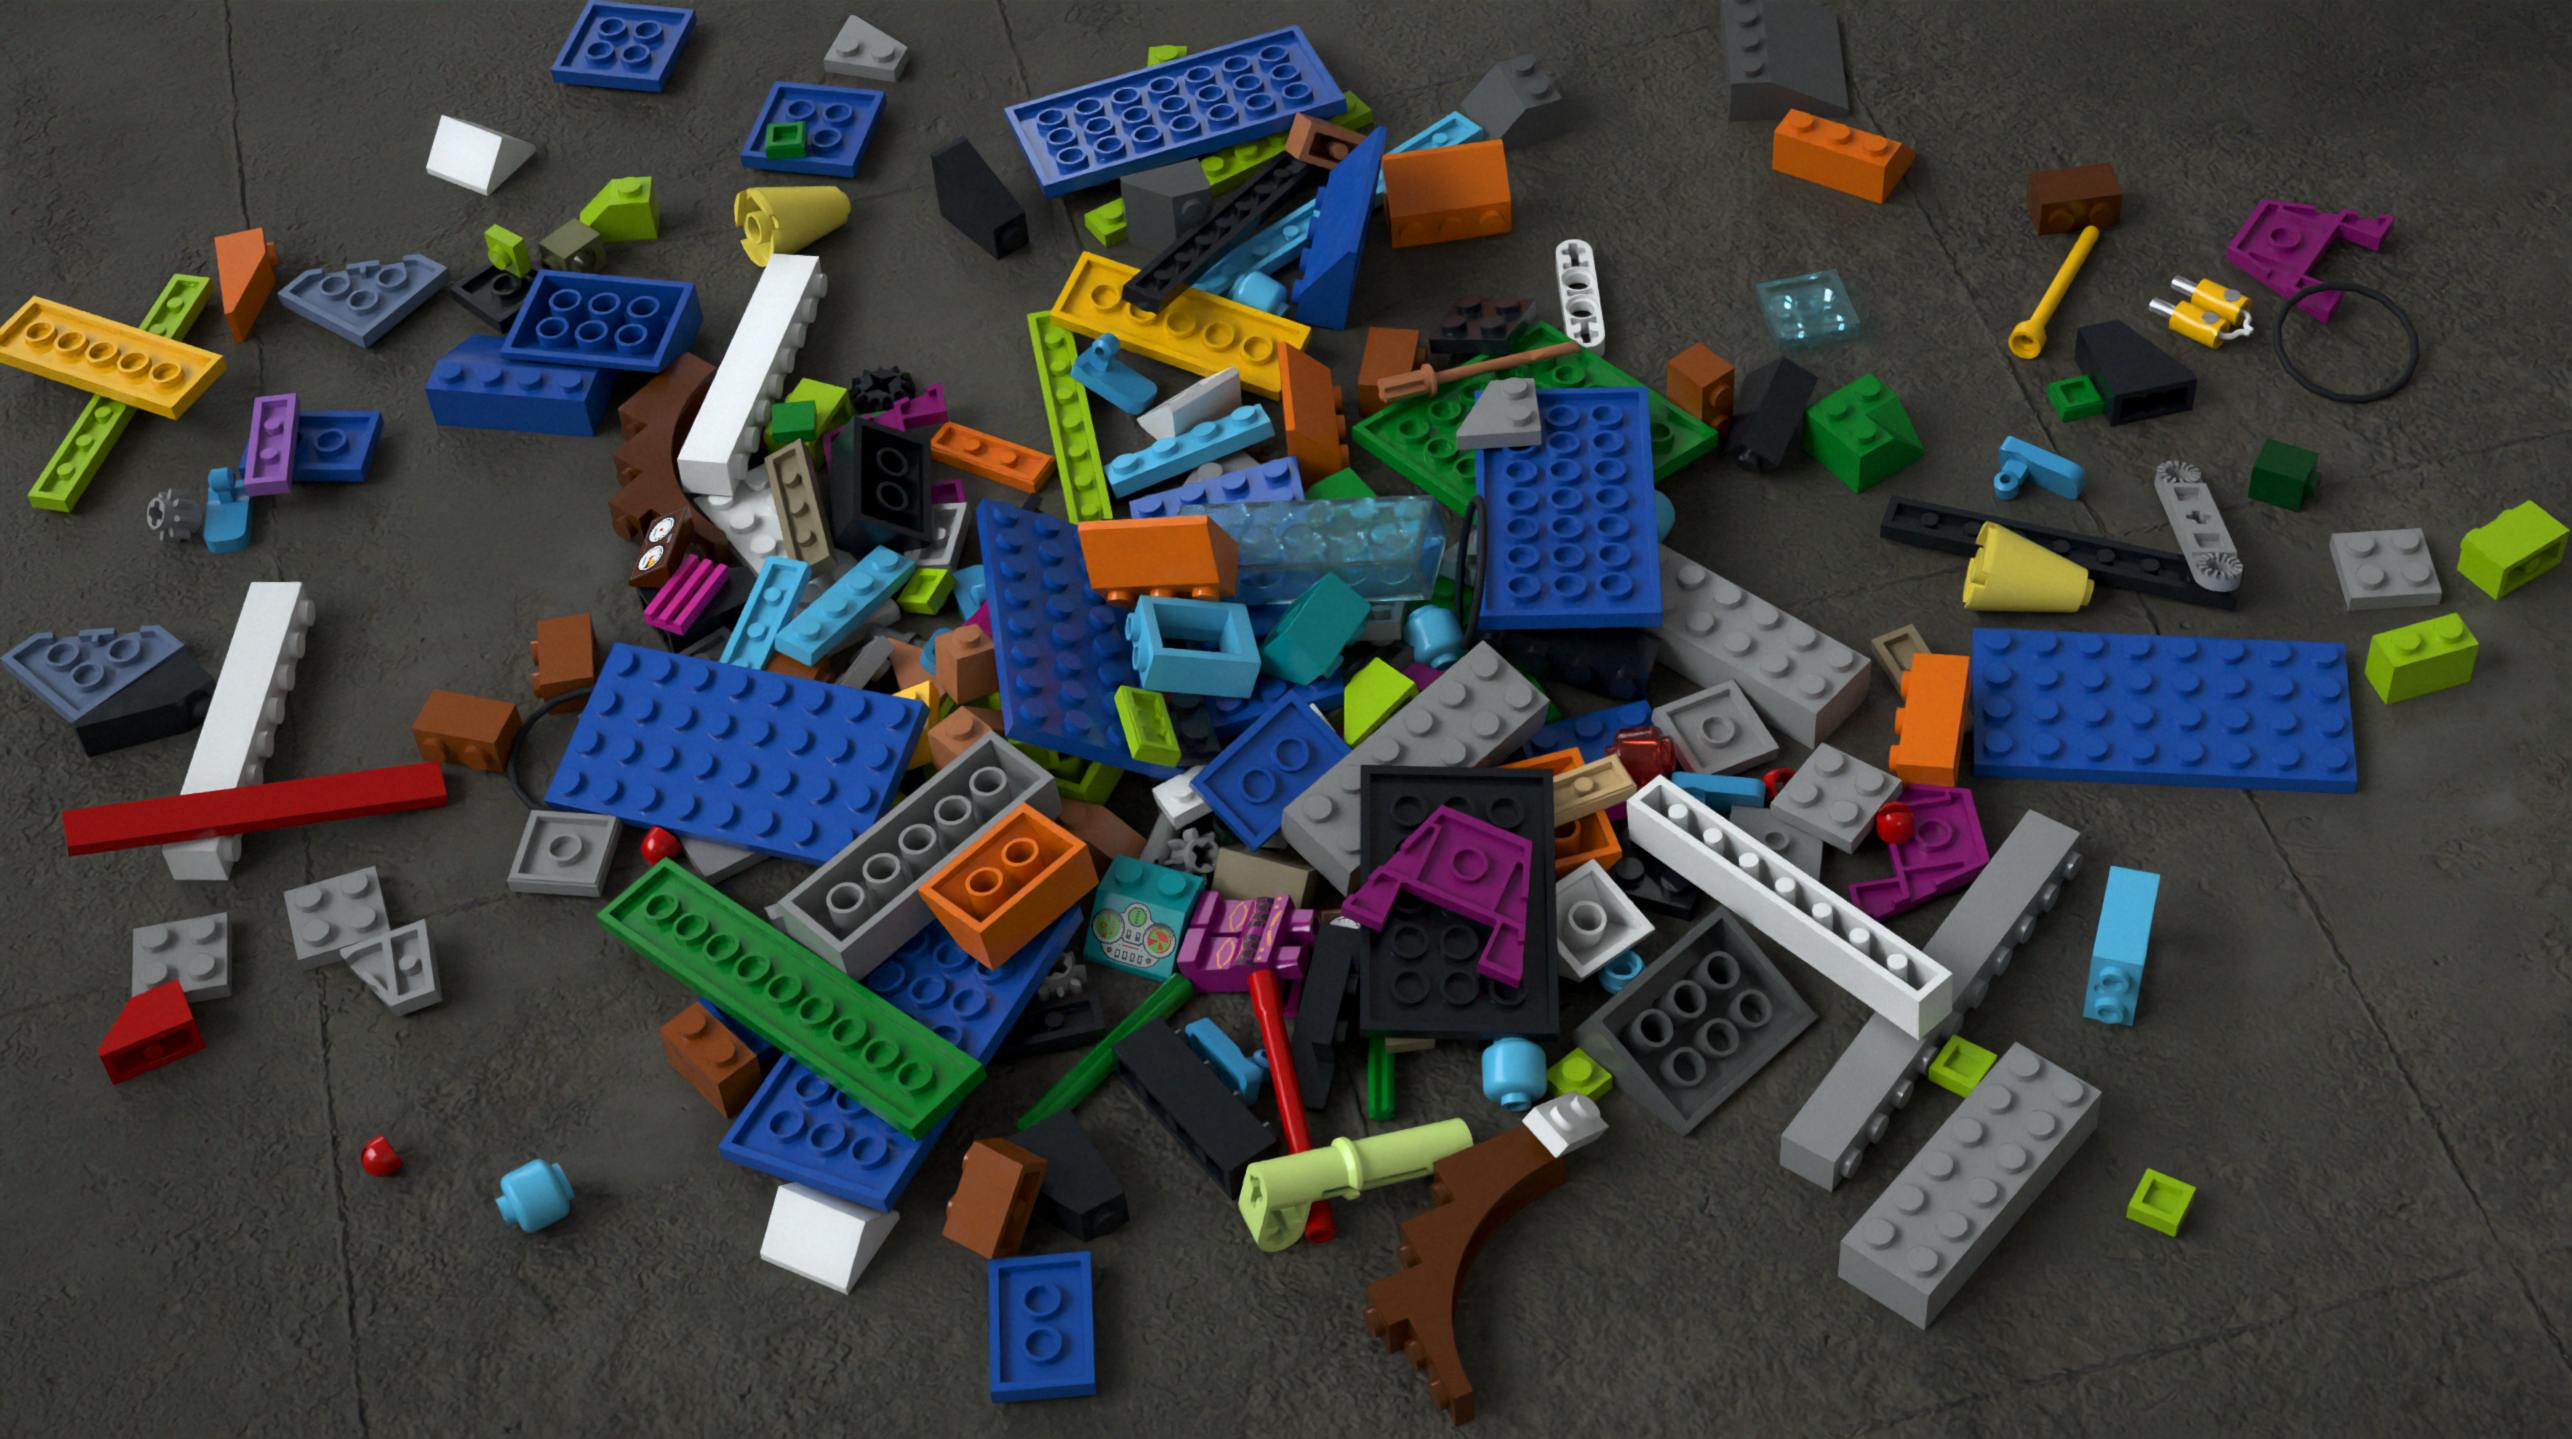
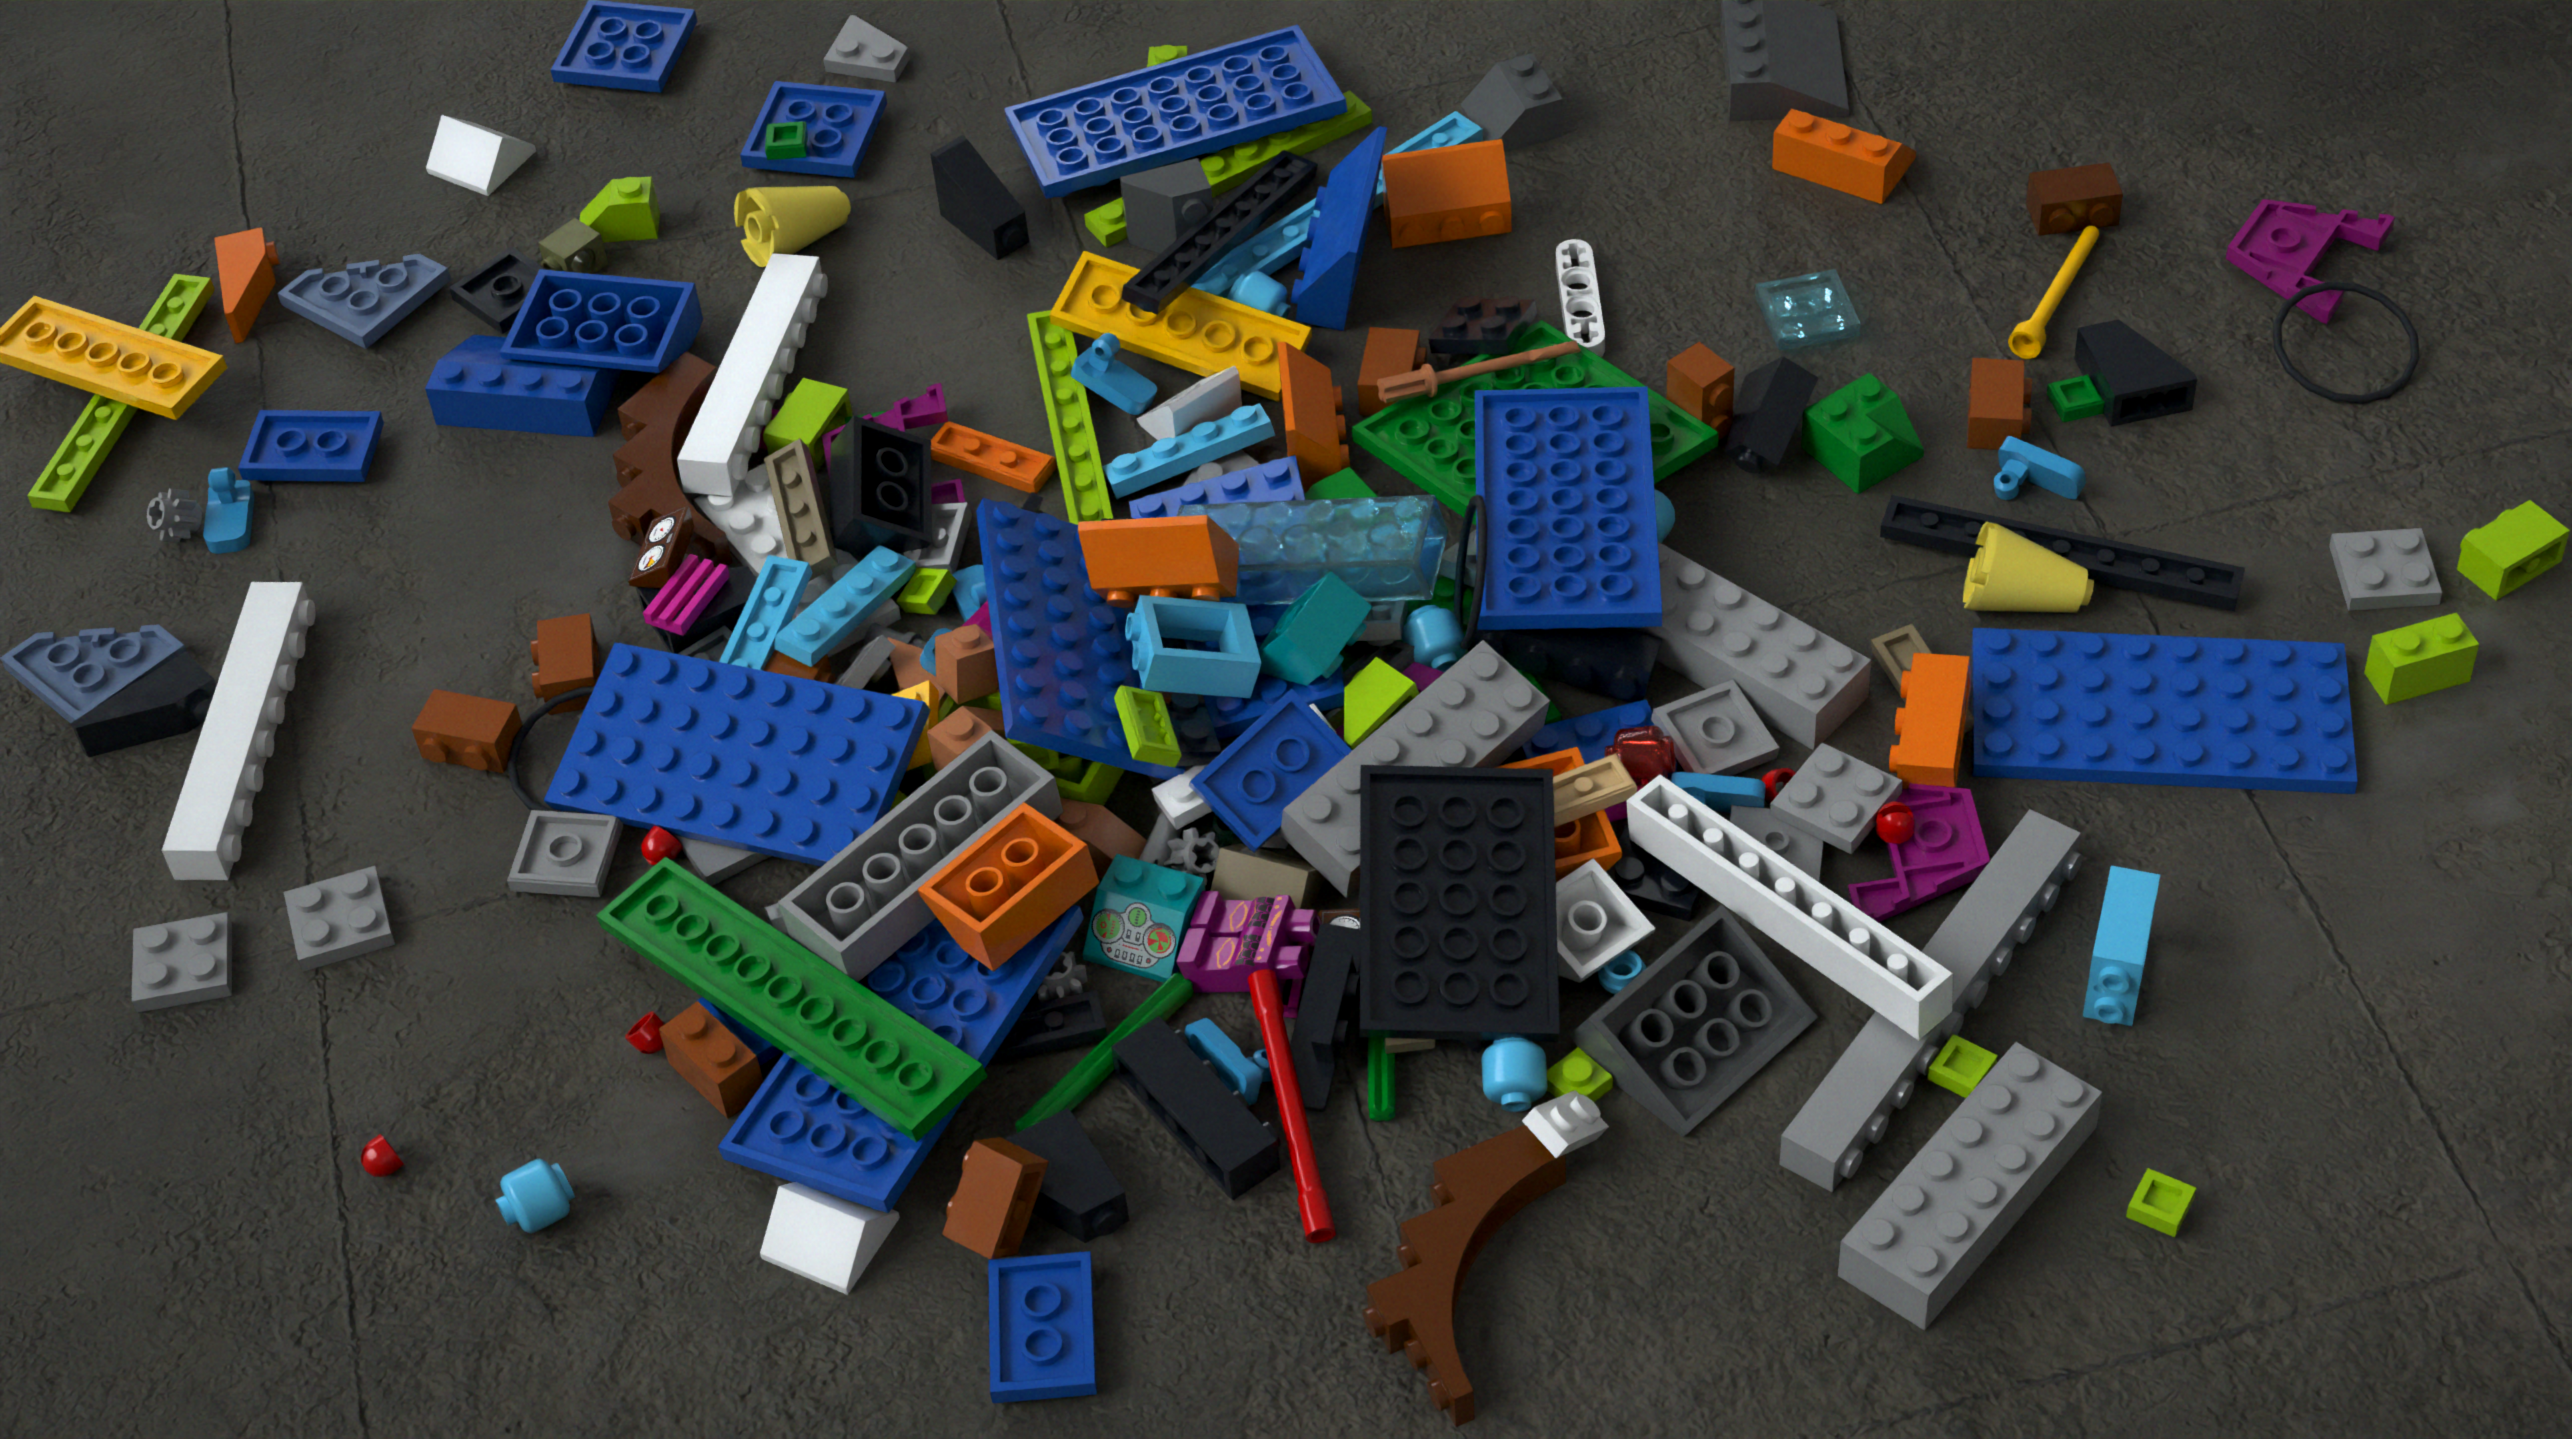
red tile [62,761,447,857] -> none
red slope [97,979,206,1085] -> none
medium lavender plate [244,393,301,497] -> none
light grey wing [340,919,443,1017] -> none
lime plate [484,224,532,278] -> none
green tile [772,400,817,444] -> none
black gear [848,365,916,414] -> none
yellowish green piece [1238,1118,1474,1252] -> none
nougat slope [1284,112,1367,170] -> none
magenta wing [1340,805,1532,989] -> none
light grey wing [1456,377,1541,450] -> none
yellow piece [2149,275,2254,350] -> none
light grey piece [2154,461,2243,592] -> none
dark green brick [2248,438,2322,513] -> none
none -> red hinge [625,1011,665,1054]
none -> dark orange brick [1967,358,2032,450]

